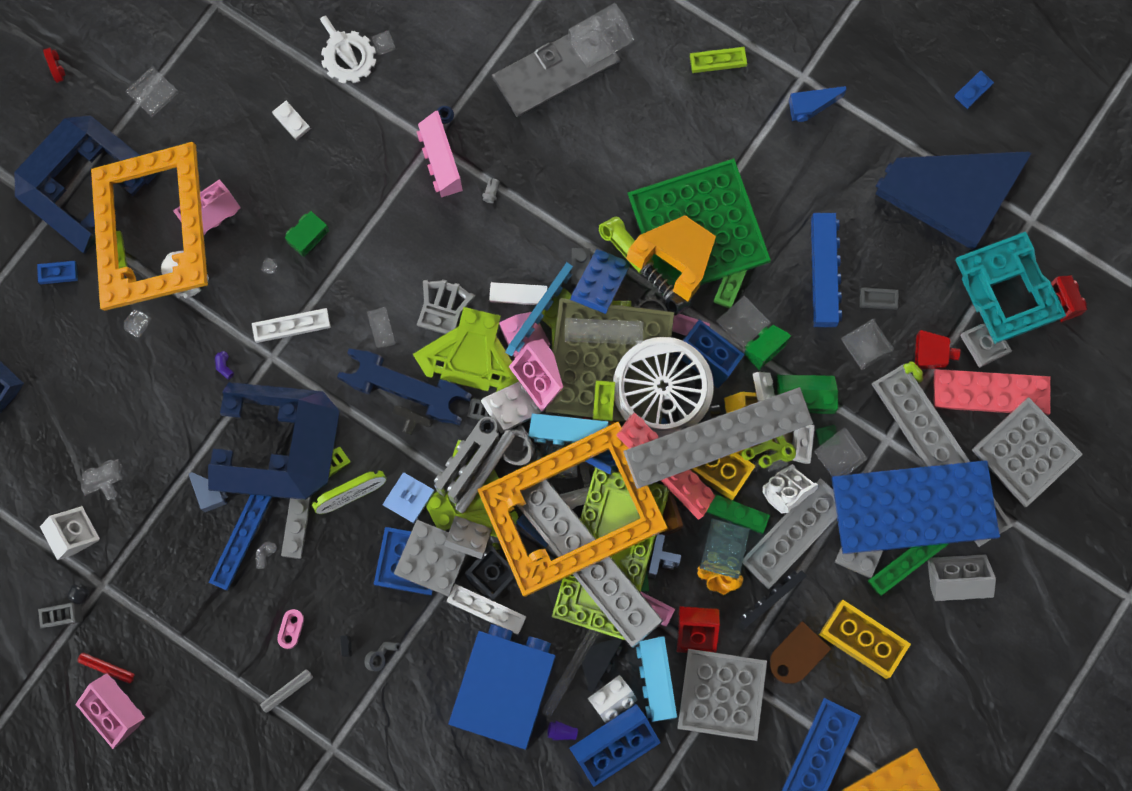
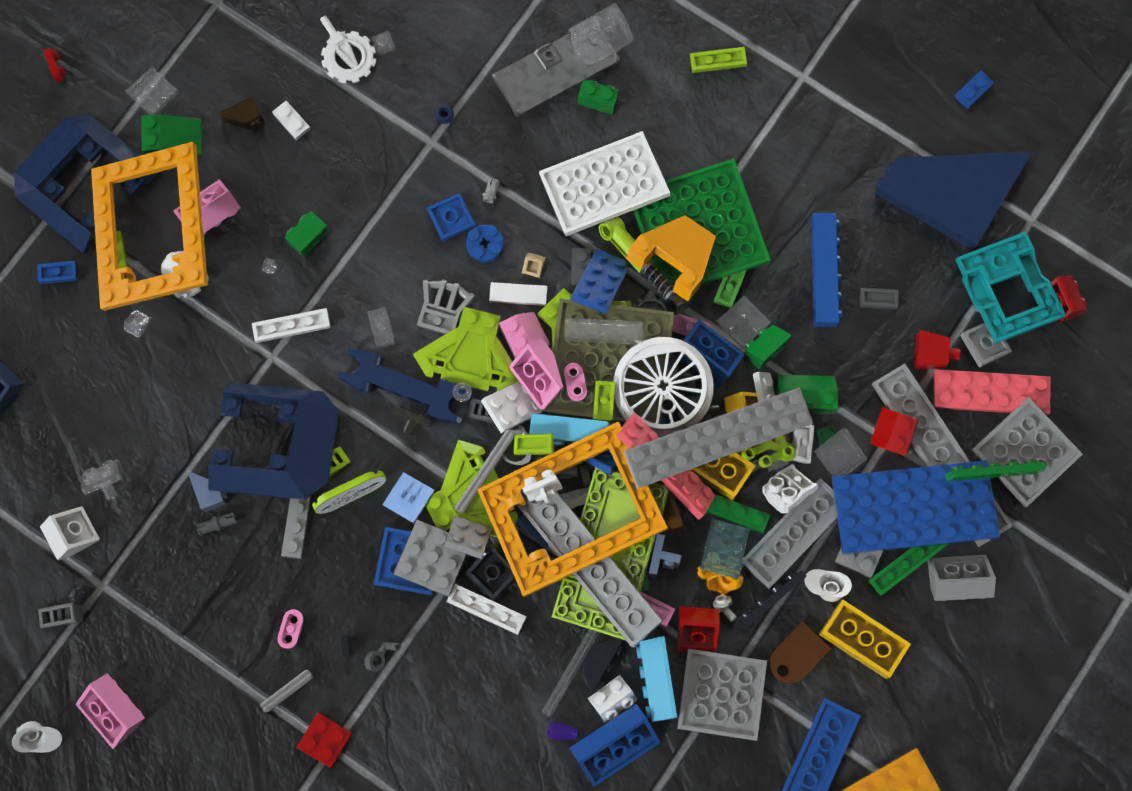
red axle [78,653,134,683] -> none
blue plate [208,495,272,591] -> none
dark purple arm [215,351,234,380] -> none
clear arm [256,541,277,569] -> none
bright pink slope [417,111,463,197] -> none
light grey hinge [434,417,500,505] -> none
blue brick [448,624,556,750] -> none
dark azure plate [505,262,573,356] -> none
blue slope [789,86,846,122] -> none
clear slope [841,319,894,370] -> none
lime arm [903,361,924,383] -> none
none -> white piece [12,721,62,753]
none -> green slope [141,114,203,155]
none -> dark grey pin [196,511,238,536]
none -> dark brown slope [219,97,265,130]
none -> red plate [296,713,352,768]
none -> blue tile [426,193,476,242]
none -> clear plate [453,382,472,402]
none -> blue plate [466,225,504,263]
none -> lime tile [514,434,554,455]
none -> tan slope [522,253,546,278]
none -> white hips [522,469,563,504]
none -> white plate [539,131,670,237]
none -> bright pink plate [564,363,587,402]
none -> green brick [578,80,619,115]
none -> white plate [713,595,737,622]
none -> white piece [804,569,852,602]
none -> red slope [870,407,919,456]
none -> green plate [945,460,1046,482]

